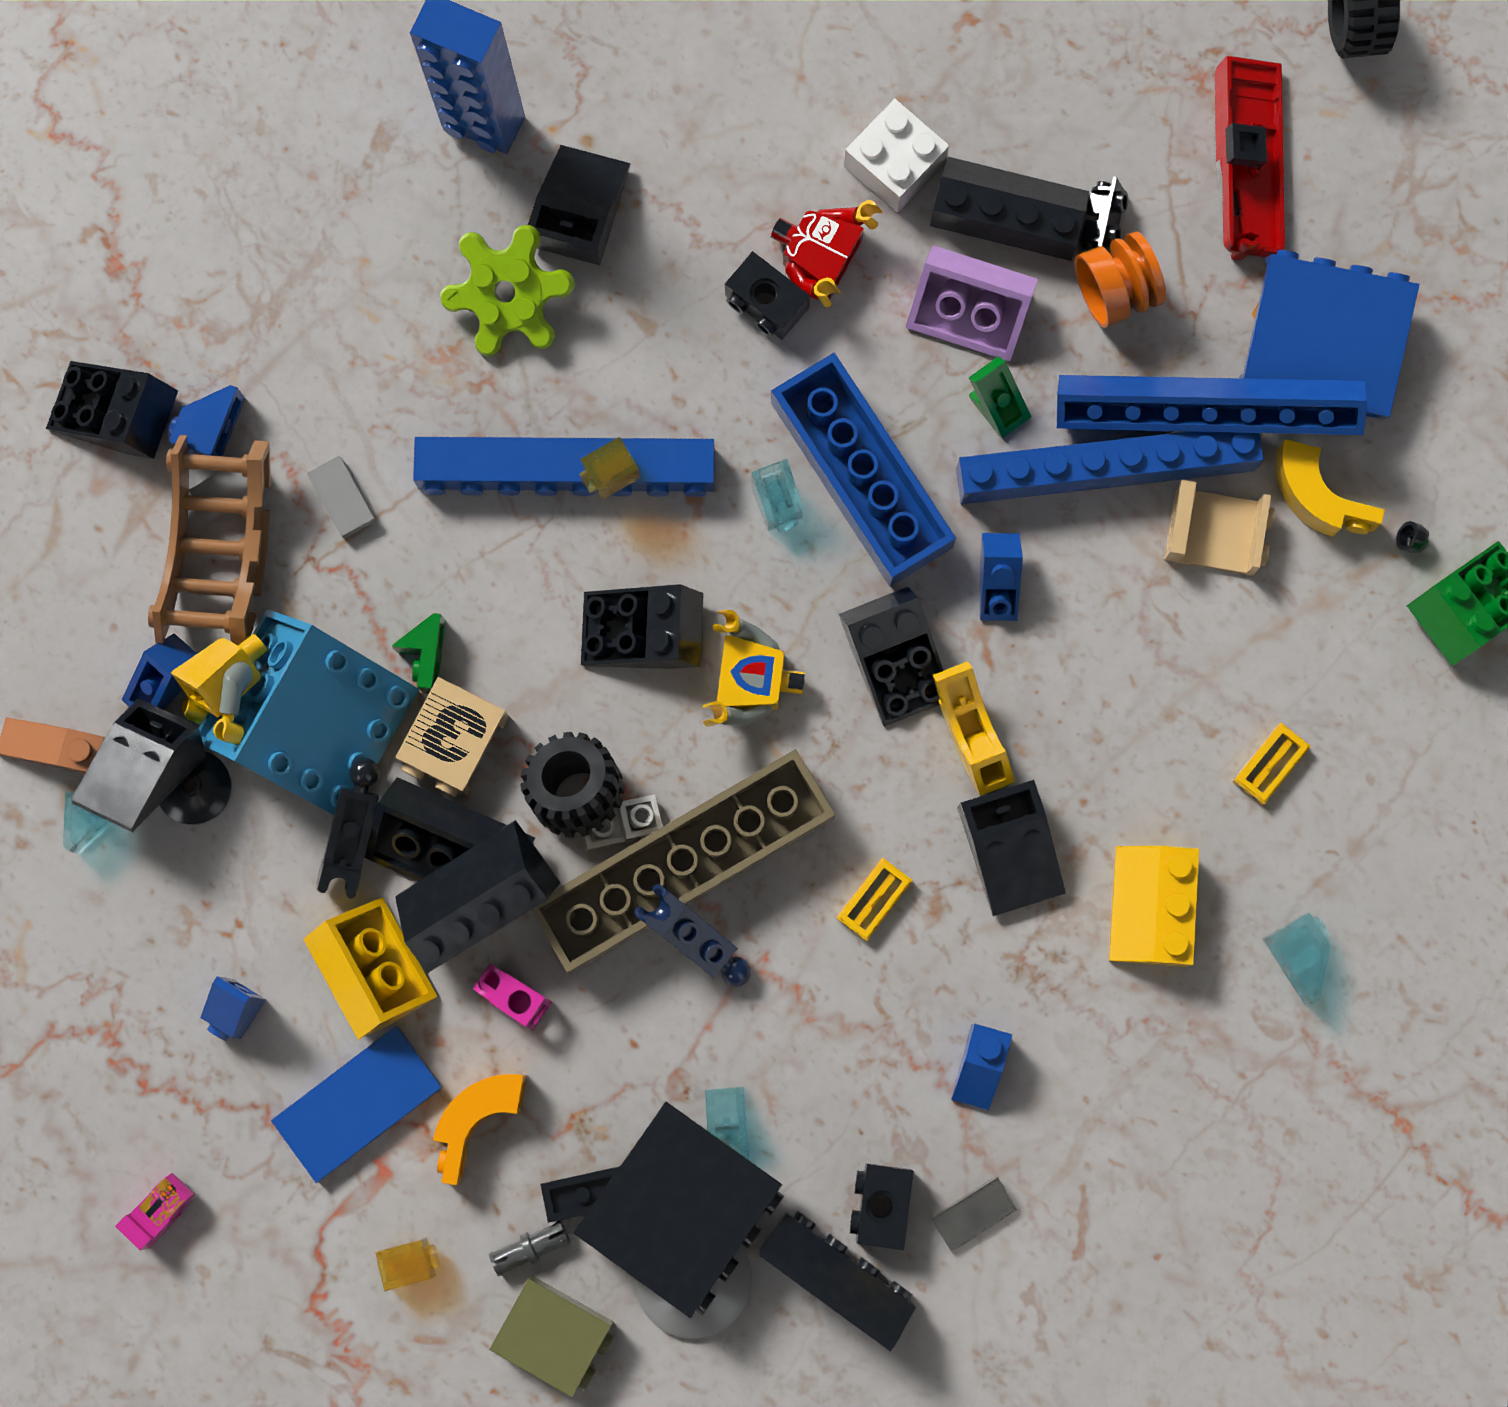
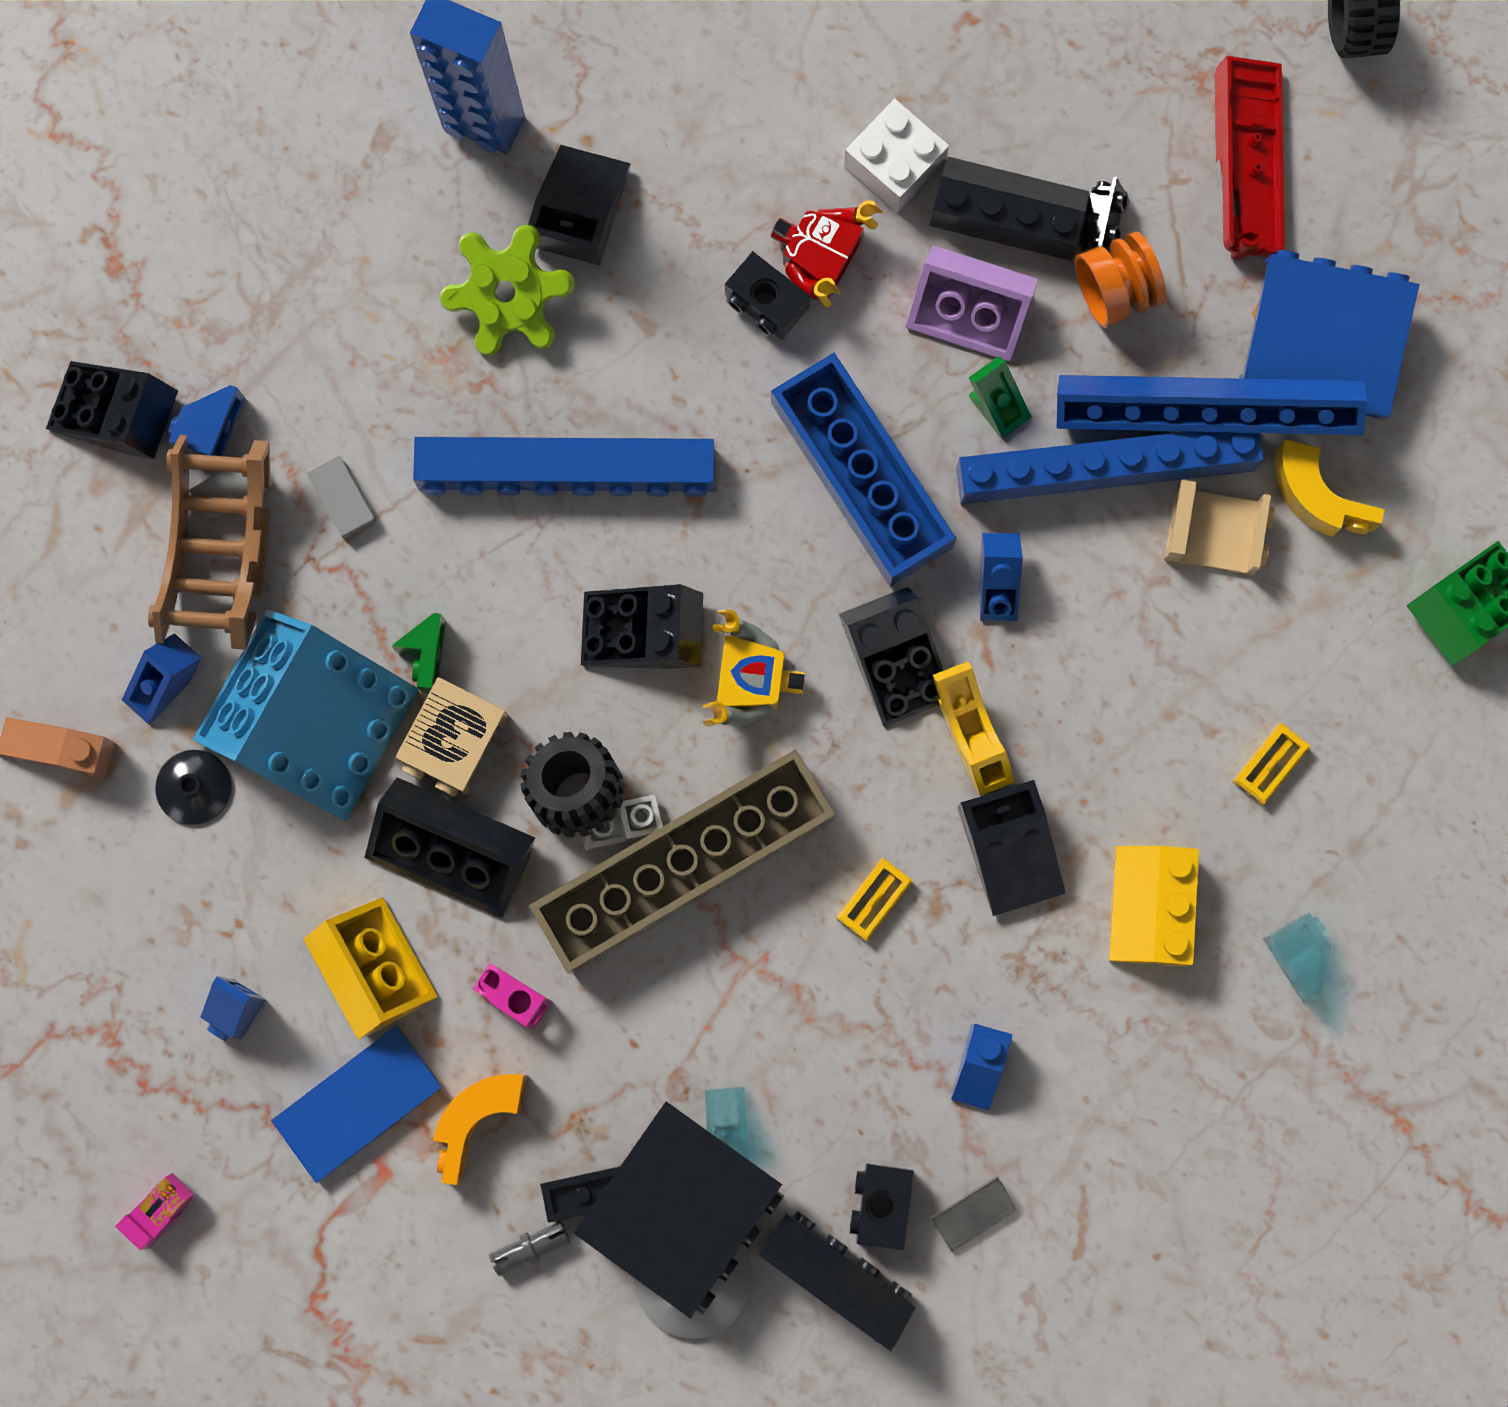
clear light blue slope [63,792,112,854] -> none
slope [71,698,206,833] -> none
yellow torso [170,634,268,745] -> none
black plate [316,758,380,899] -> none
clear yellow brick [375,1237,440,1291] -> none
black slope [395,820,561,974] -> none
olive brick [489,1275,615,1397] -> none
clear yellow brick [579,437,641,500] -> none
dark blue plate [634,884,751,987] -> none
clear light blue slope [751,459,803,532] -> none
black plate [1225,123,1267,168] -> none
black hinge [1396,521,1429,553] -> none

